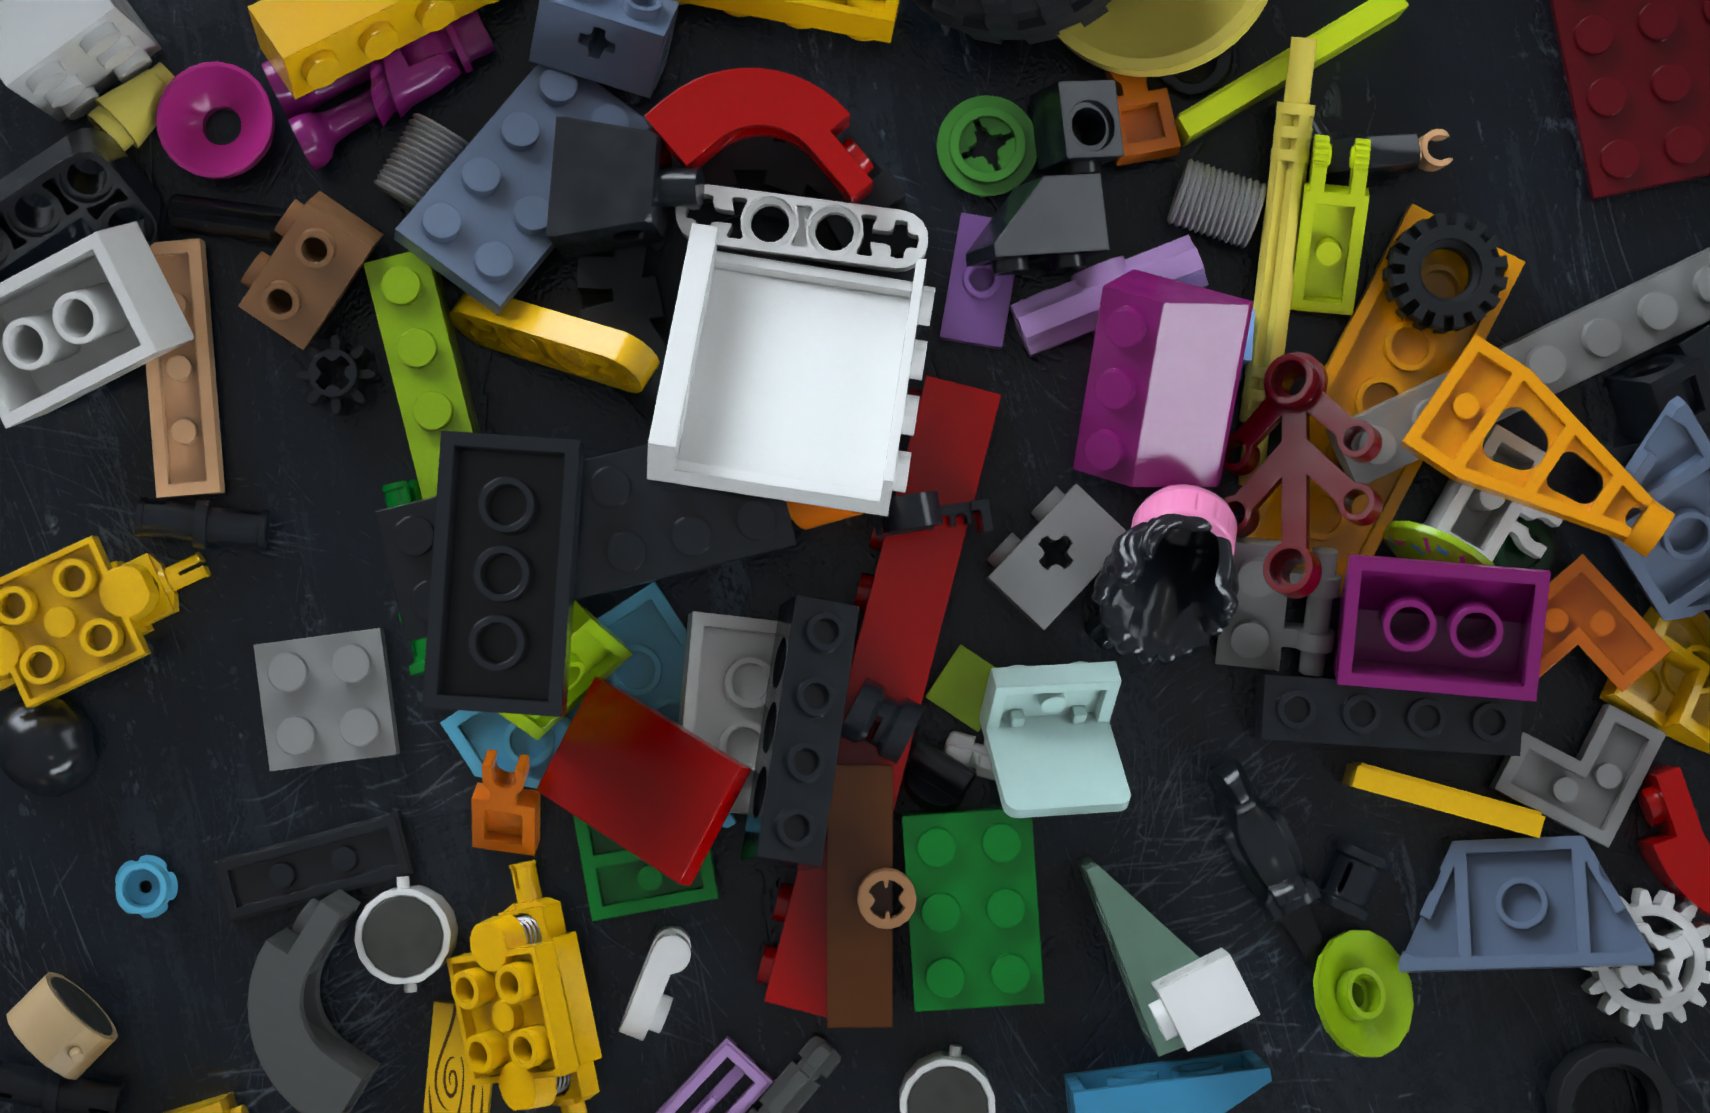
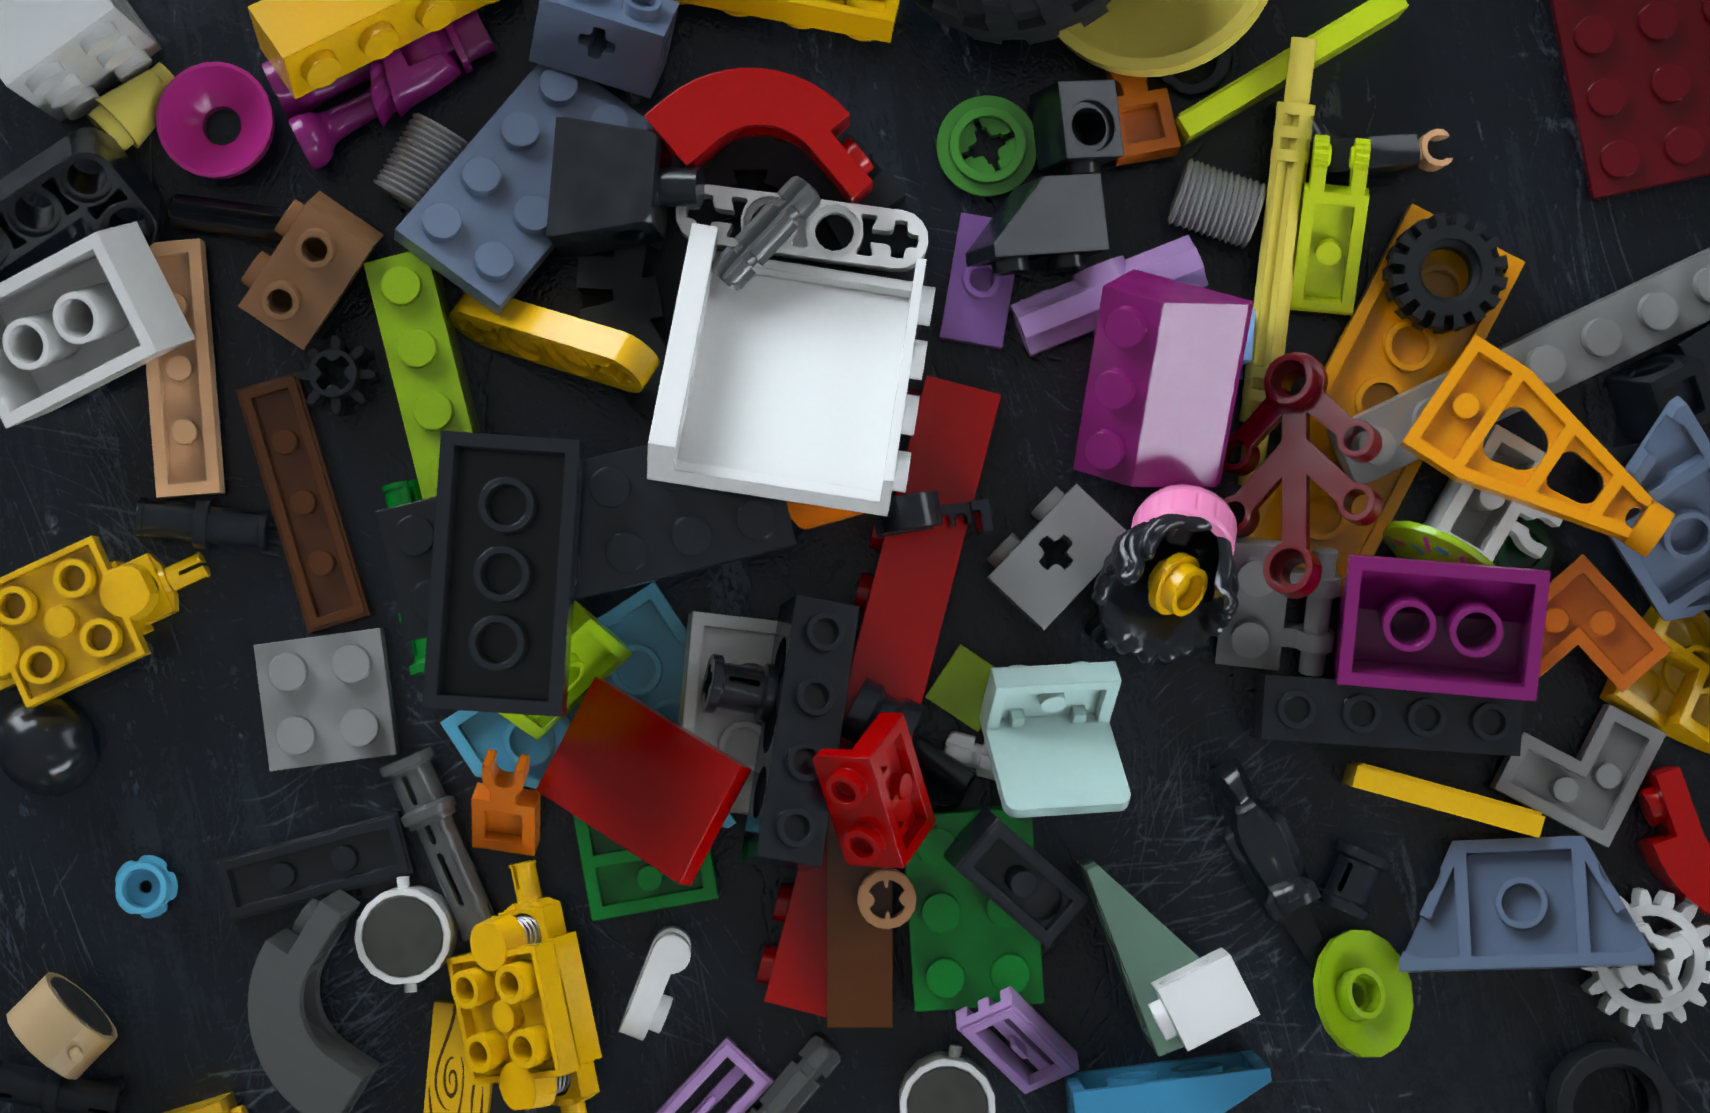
none -> reddish brown tile [236,372,373,634]
none -> dark grey pin [379,746,496,941]
none -> black bush [701,654,779,723]
none -> dark grey axle [712,176,821,290]
none -> red bracket [813,712,936,868]
none -> black slope [944,808,1090,948]
none -> lavender tile [955,986,1080,1094]
none -> yellow plate [1148,552,1208,617]

